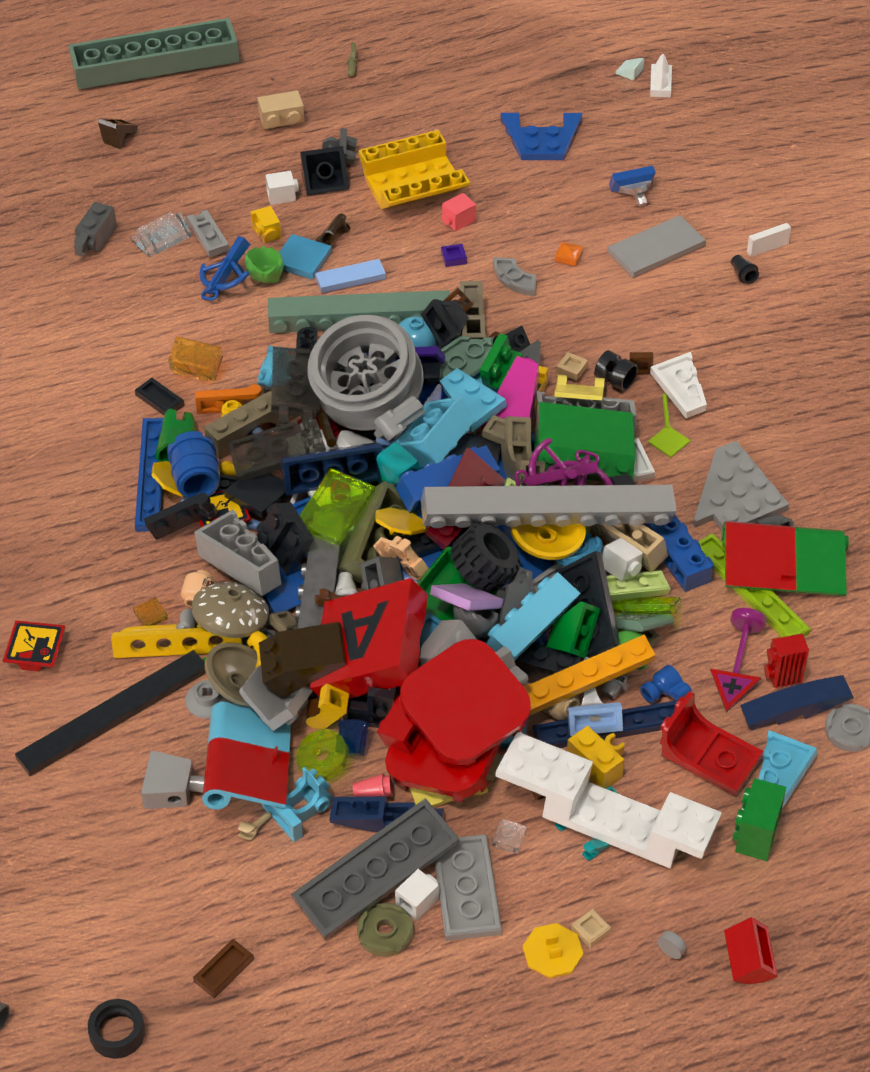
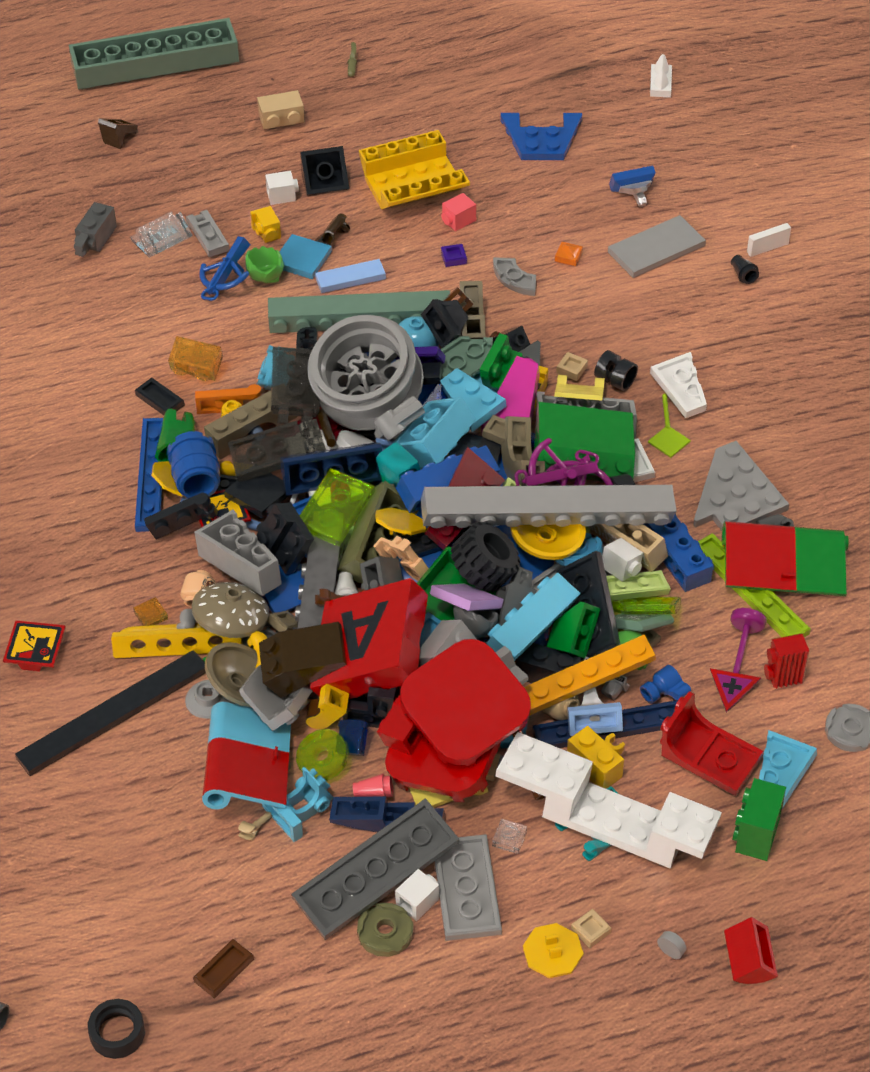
light grey torso [141,751,204,809] -> none
dark grey hips [322,127,357,166] -> none
light aqua slope [616,58,644,80] -> none
reddish brown tile [629,352,654,374] -> none
dark blue slope [740,675,854,731] -> none

